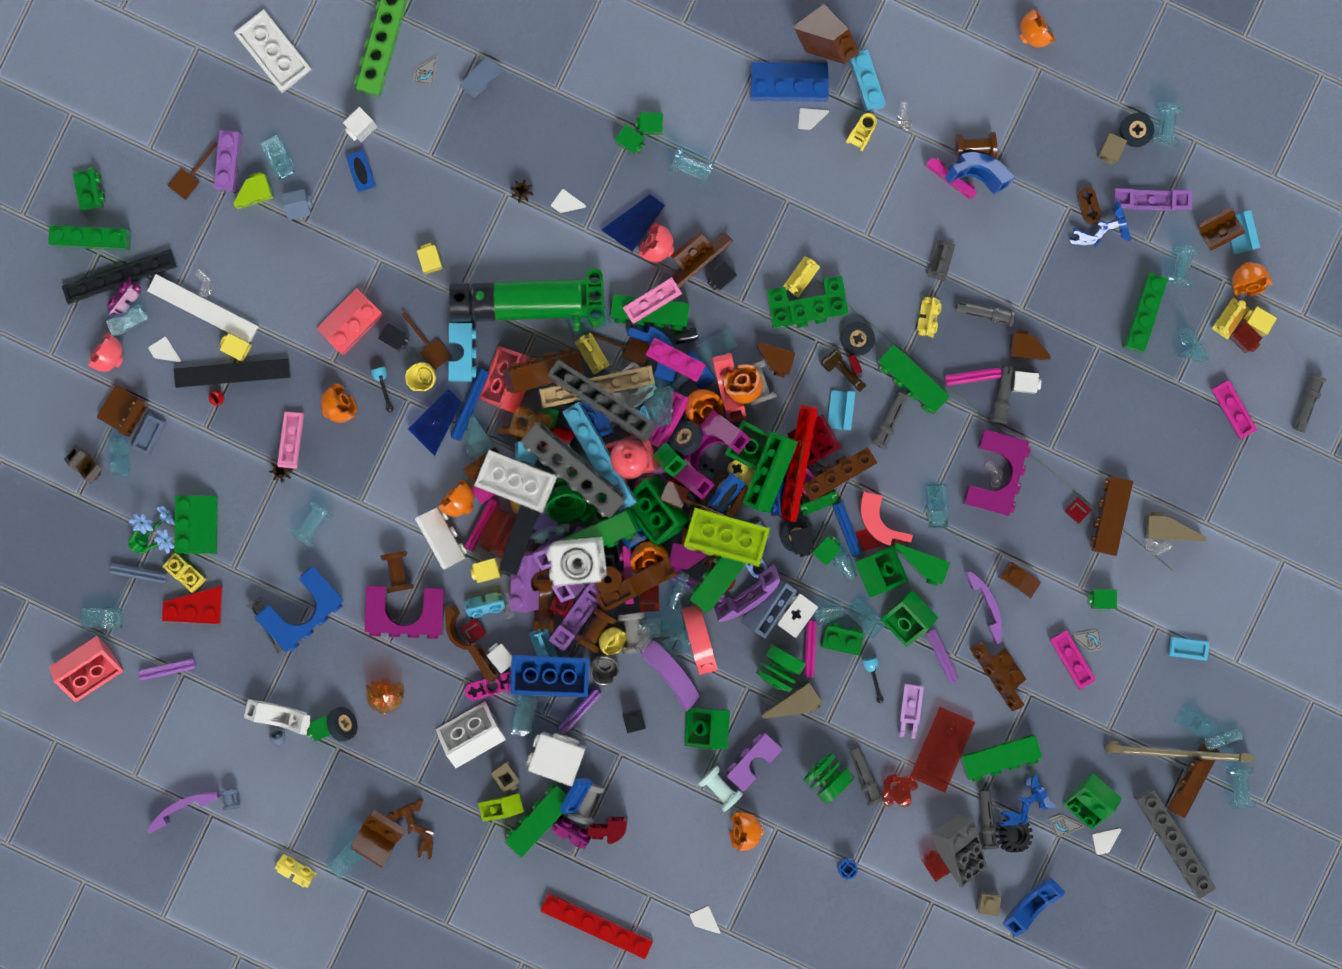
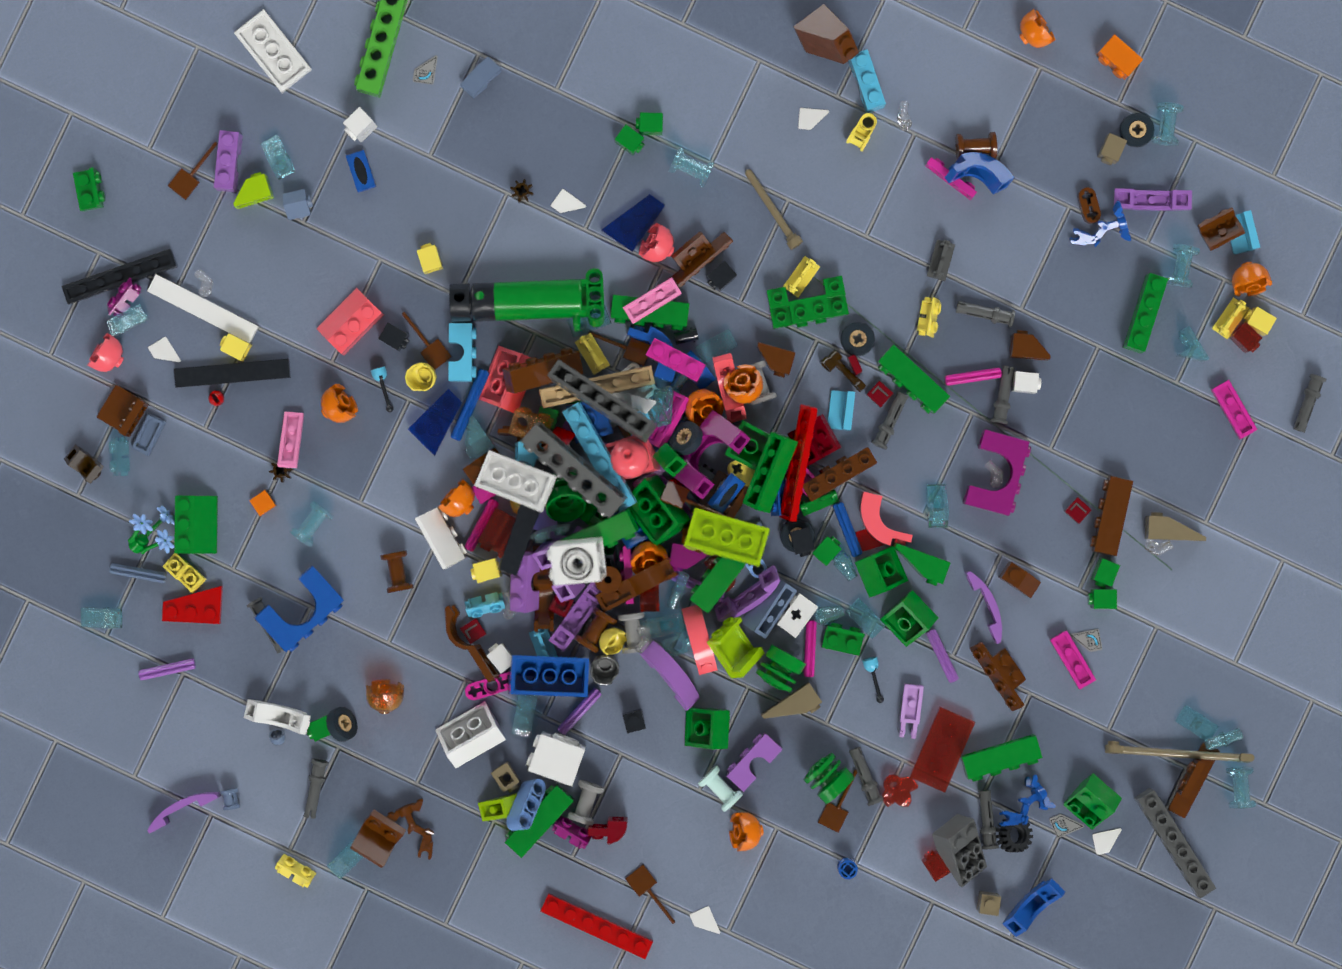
green brick [48,225,131,251] -> none
coral slope [49,636,123,703] -> none
magenta arch [364,586,445,639] -> none
blue tile [559,778,593,814] -> none
blue slope [751,62,829,102] -> none
medium azure tile [1168,636,1210,661] -> none
none -> orange tile [249,490,277,516]
none -> dark grey pin [303,759,329,819]
none -> medium blue beam [506,779,546,831]
none -> reddish brown piece [625,865,675,924]
none -> white sticker [631,395,656,414]
none -> lime panel [707,617,765,678]
none -> dark tan piece [745,169,803,250]
none -> reddish brown piece [818,769,857,833]
none -> dark red tile [866,381,893,408]
none -> green brick [1091,558,1120,589]
none -> orange brick [1096,34,1143,80]

